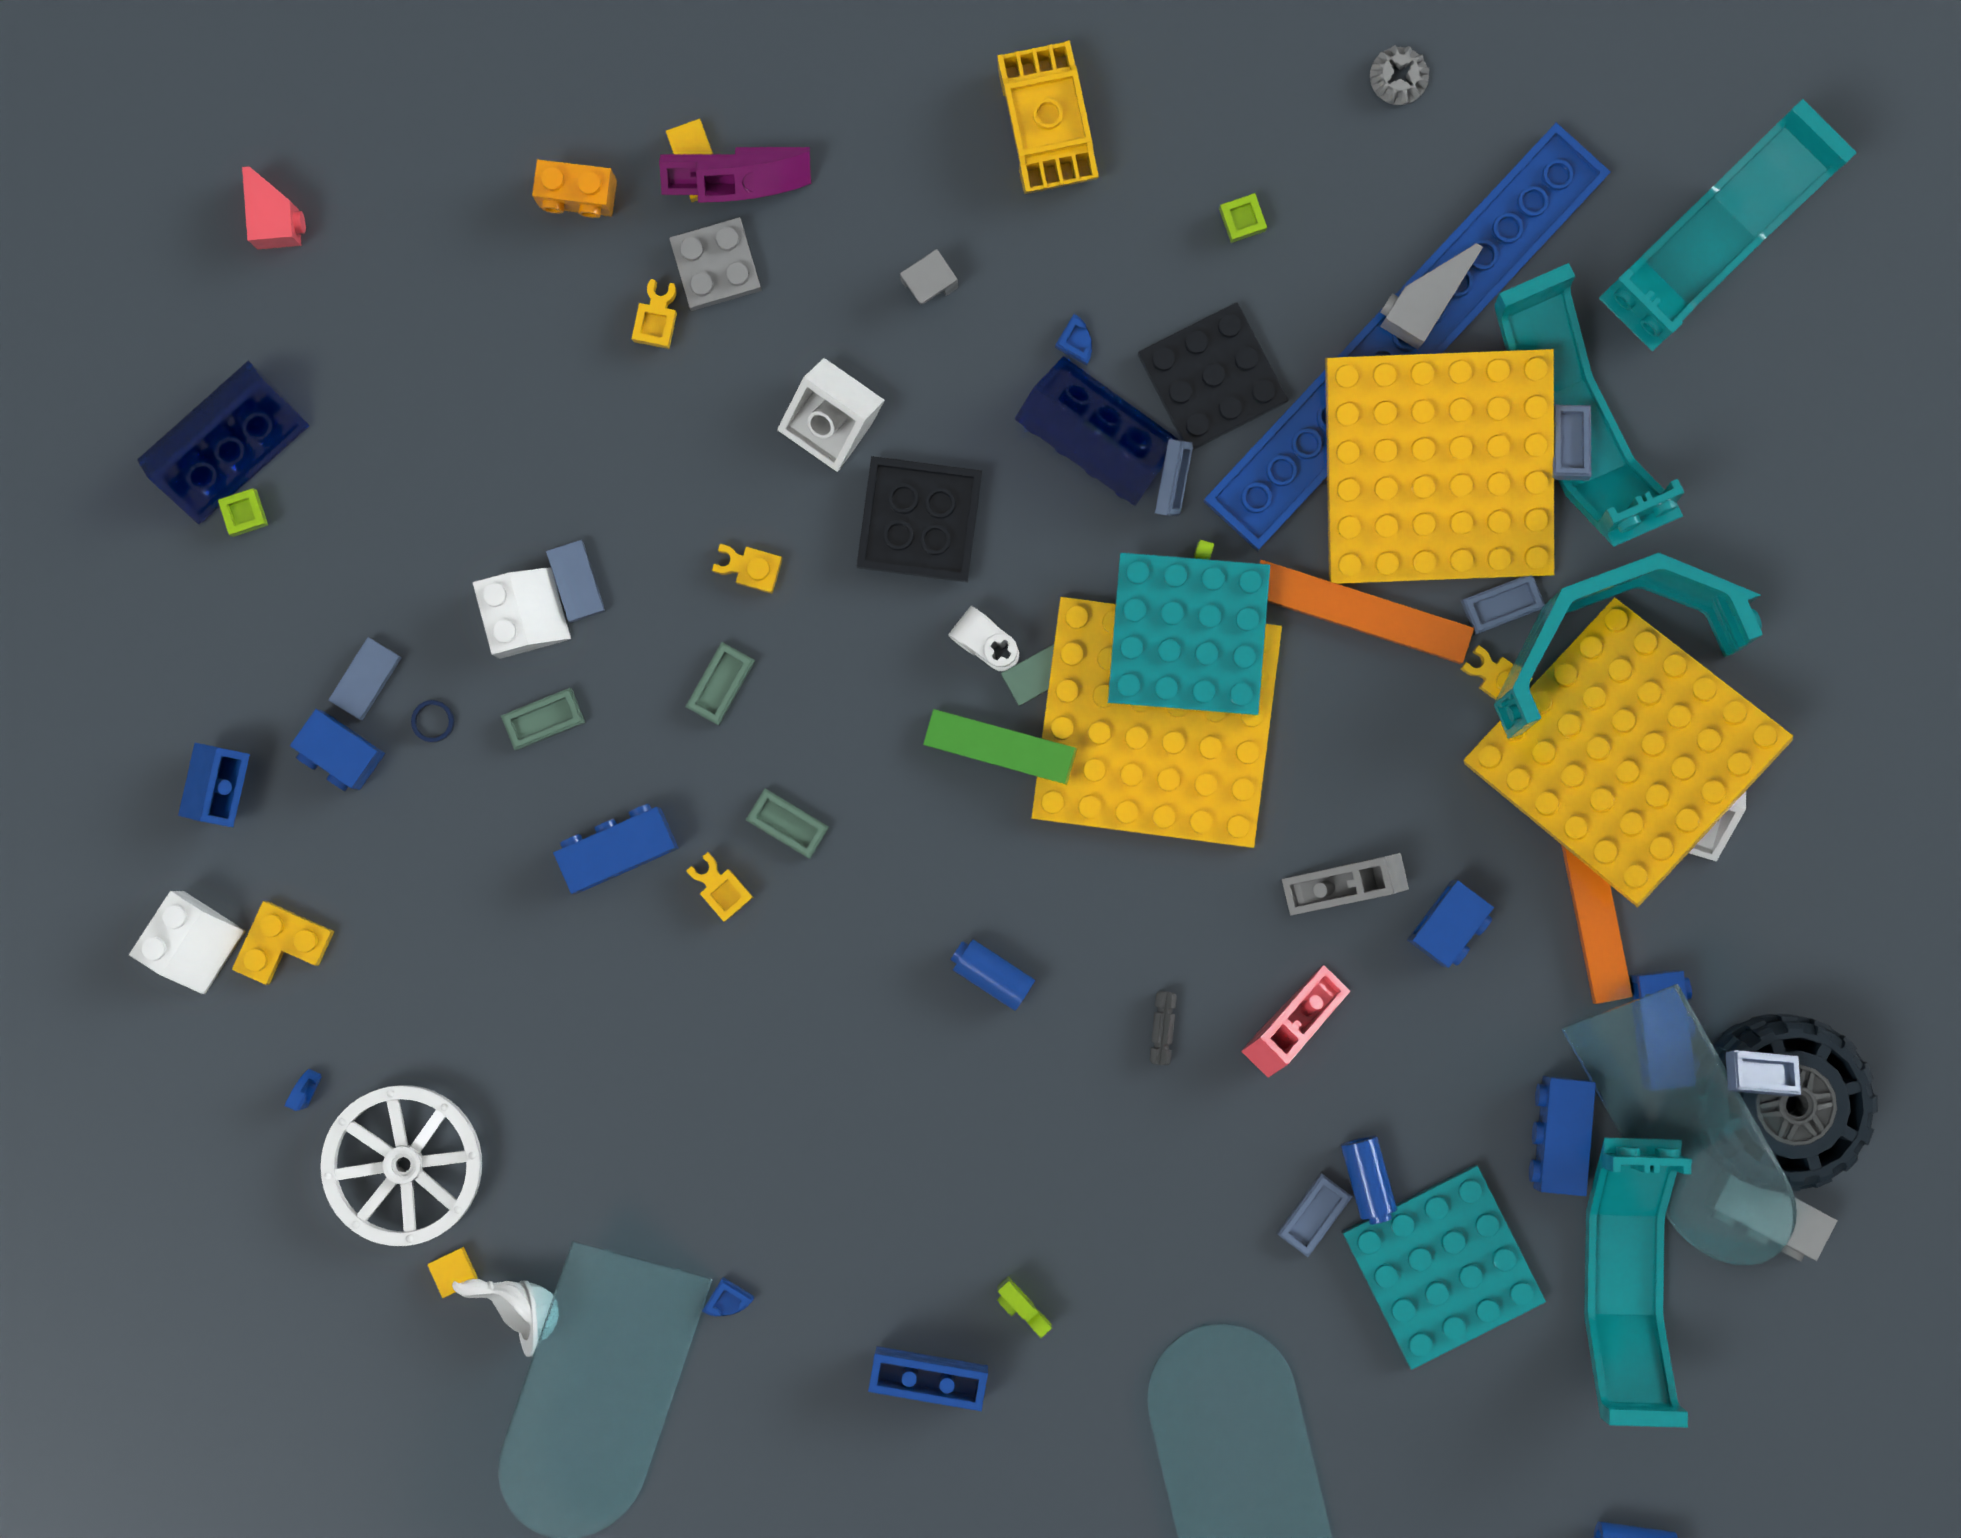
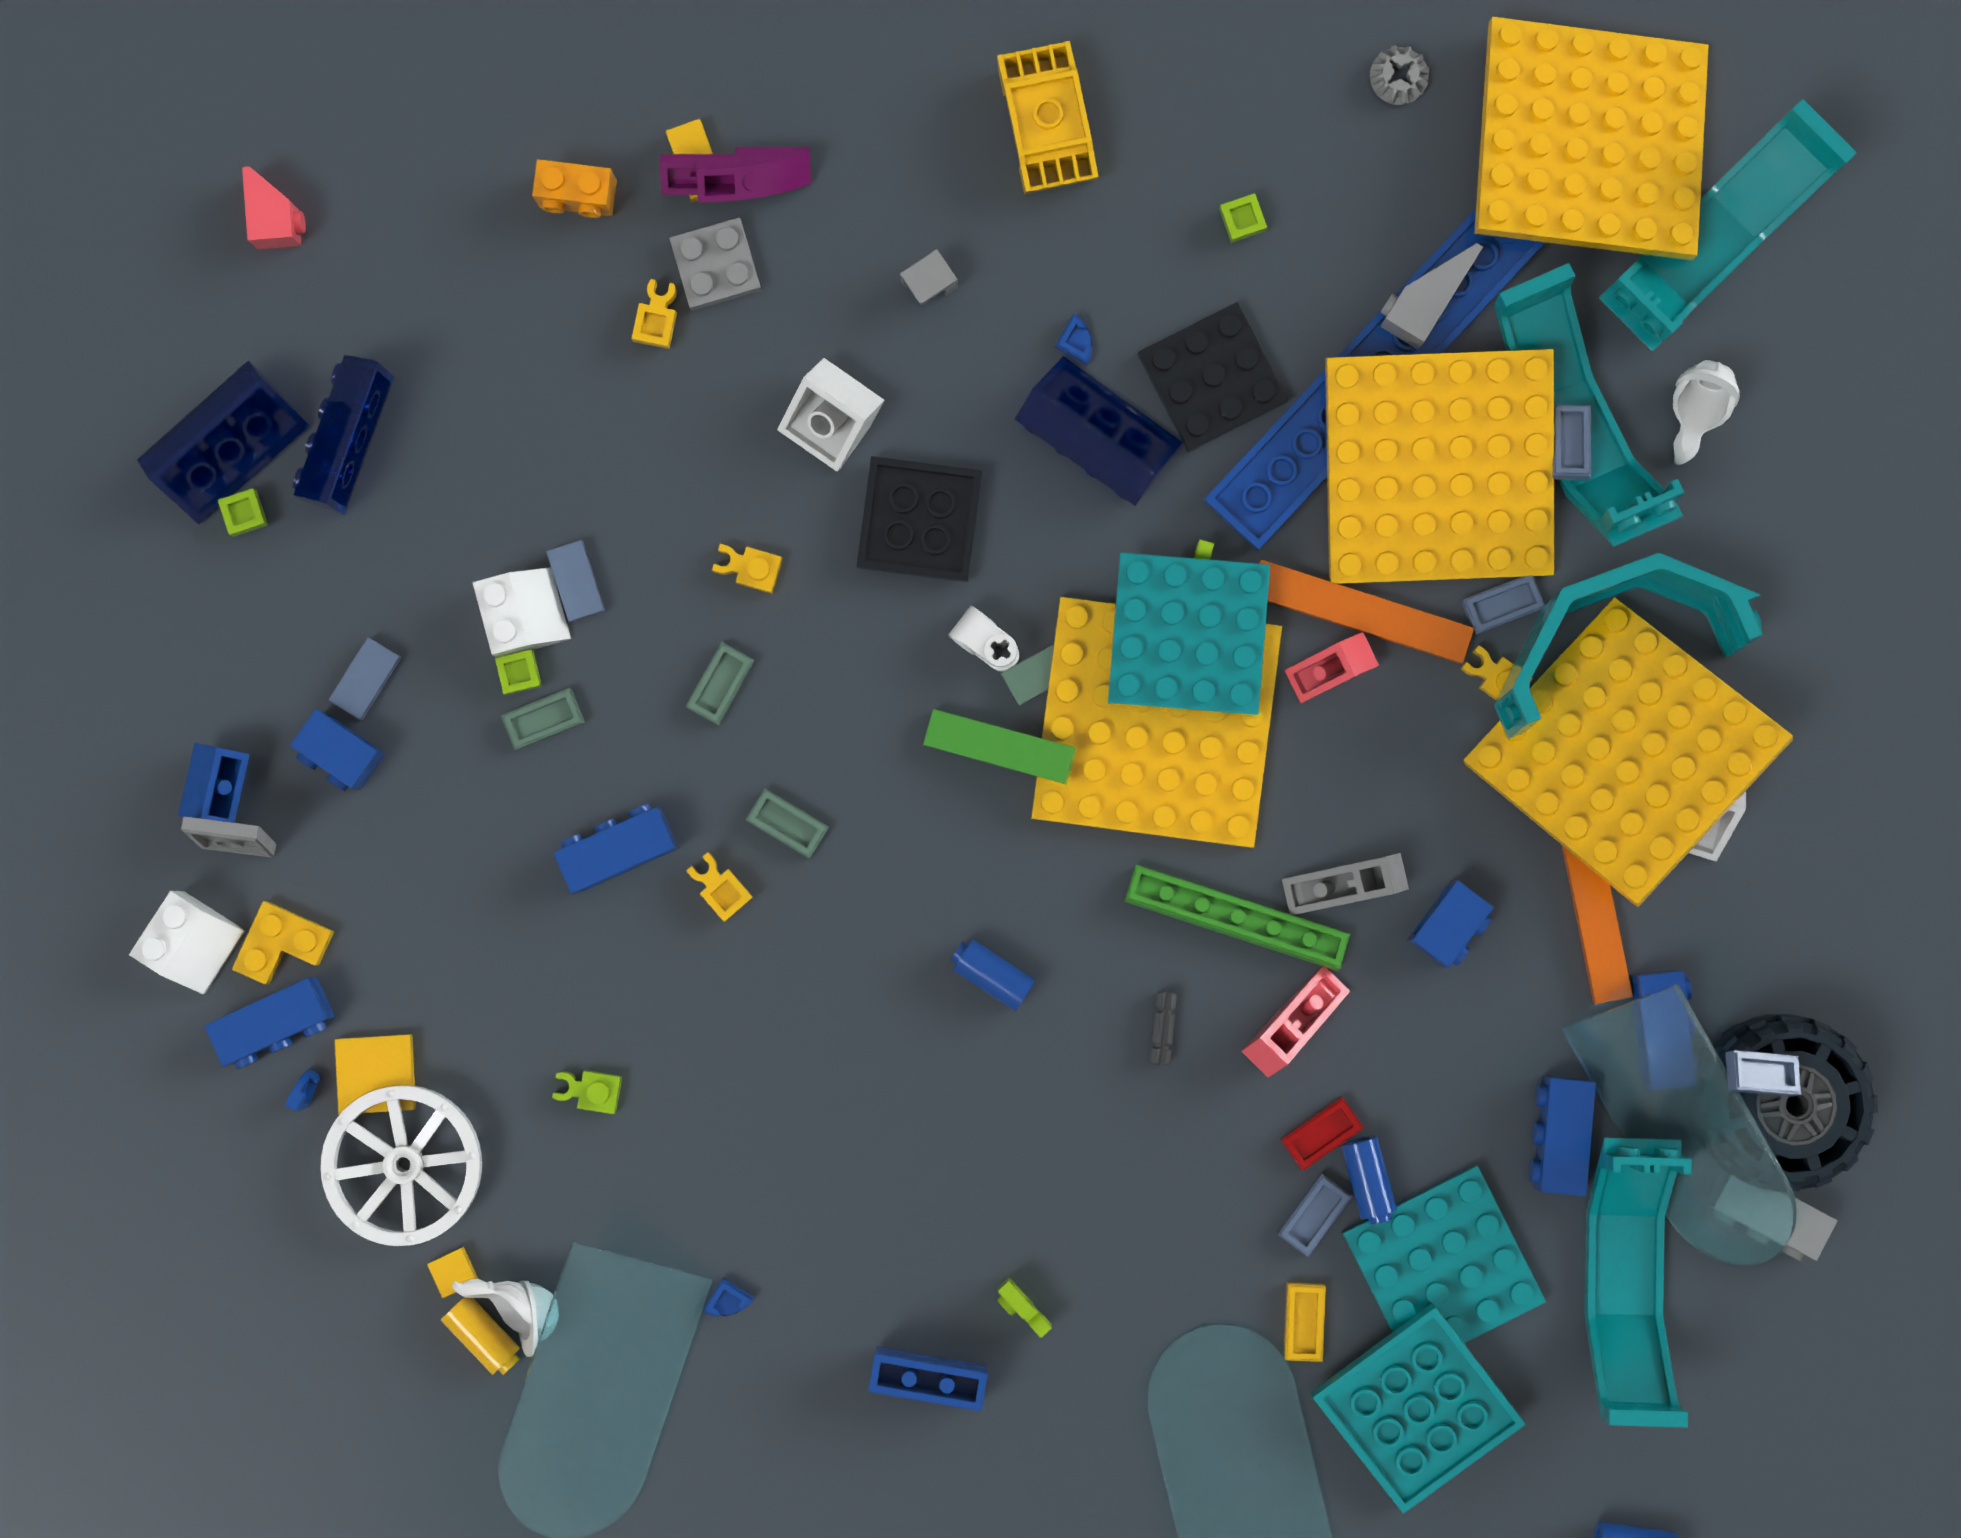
dark blue piece [411,700,454,742] -> none
sand blue tile [1155,439,1193,516] -> none
none -> light grey tile [181,816,277,858]
none -> blue brick [204,977,335,1070]
none -> clear blue slope [293,355,394,515]
none -> yellow tile [335,1034,416,1115]
none -> yellow brick [441,1297,520,1375]
none -> lime plate [495,649,542,695]
none -> lime plate [552,1070,622,1114]
none -> bright green tile [1124,864,1350,971]
none -> red tile [1280,1096,1364,1171]
none -> coral slope [1284,632,1379,704]
none -> yellow tile [1284,1282,1326,1362]
none -> teal plate [1311,1303,1526,1514]
none -> yellow plate [1474,17,1709,260]
none -> white piece [1673,360,1740,465]

